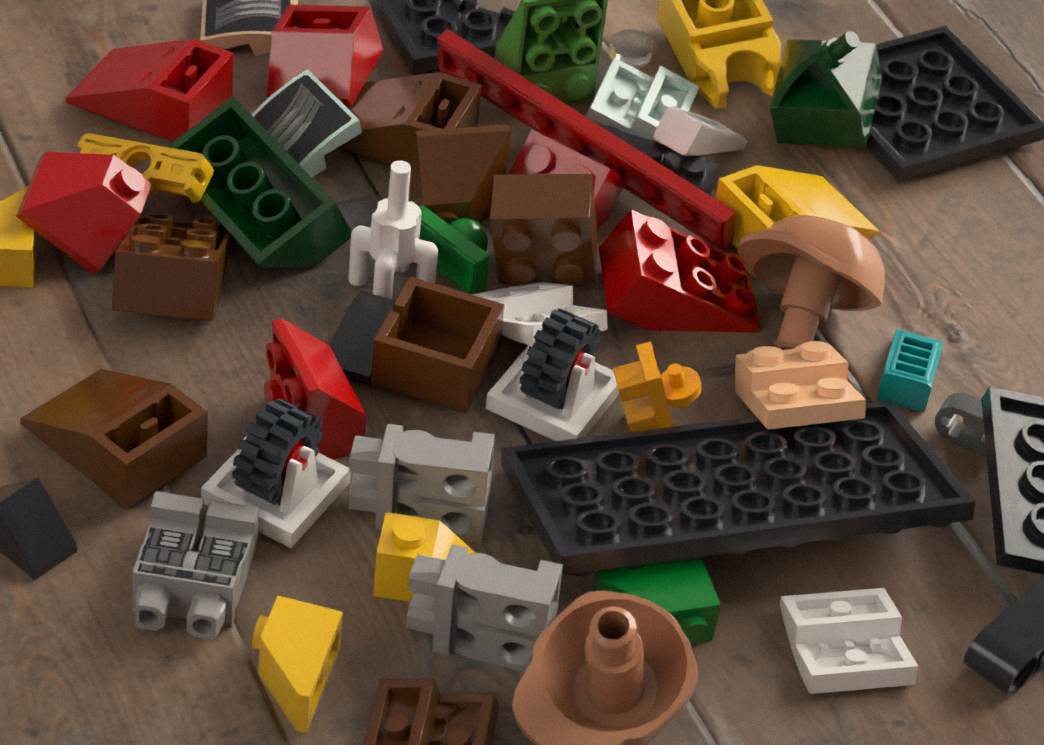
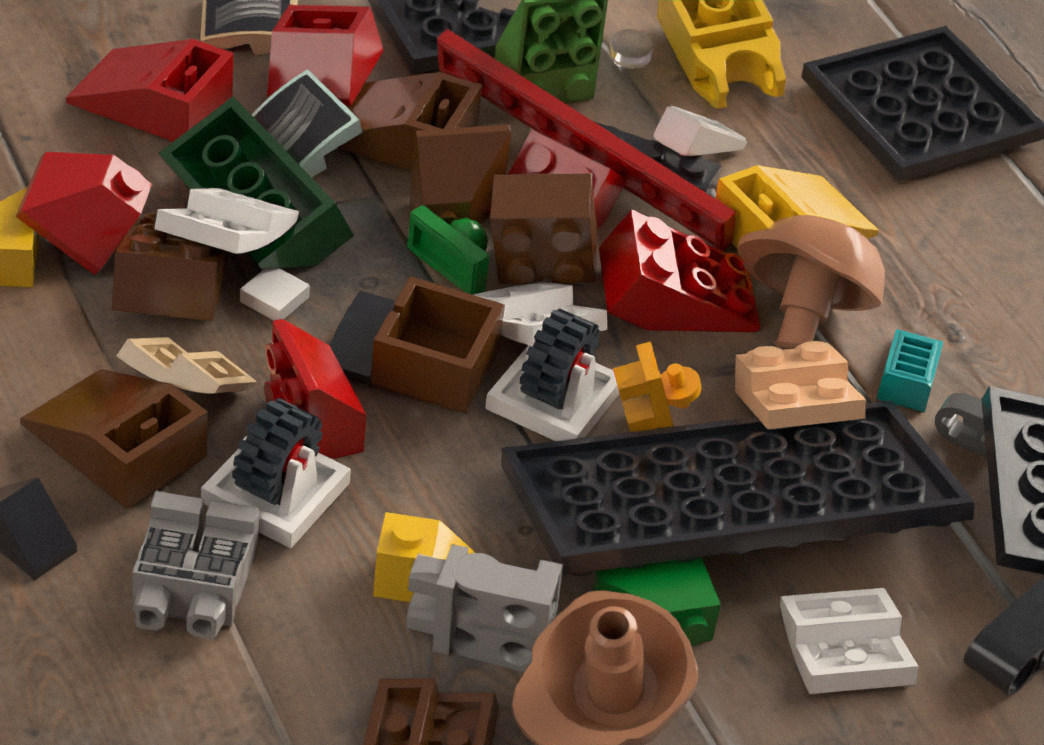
yellow piece [77,133,214,203] -> none
yellow slope [252,596,343,734] -> none
white plant [348,161,438,299] -> none
light grey hips [348,423,495,544] -> none
light aqua slope [586,57,700,144] -> none
dark green piece [770,31,881,148] -> none
none -> tan slope [117,337,257,394]
none -> white slope [154,188,299,254]
none -> white tile [240,268,310,320]

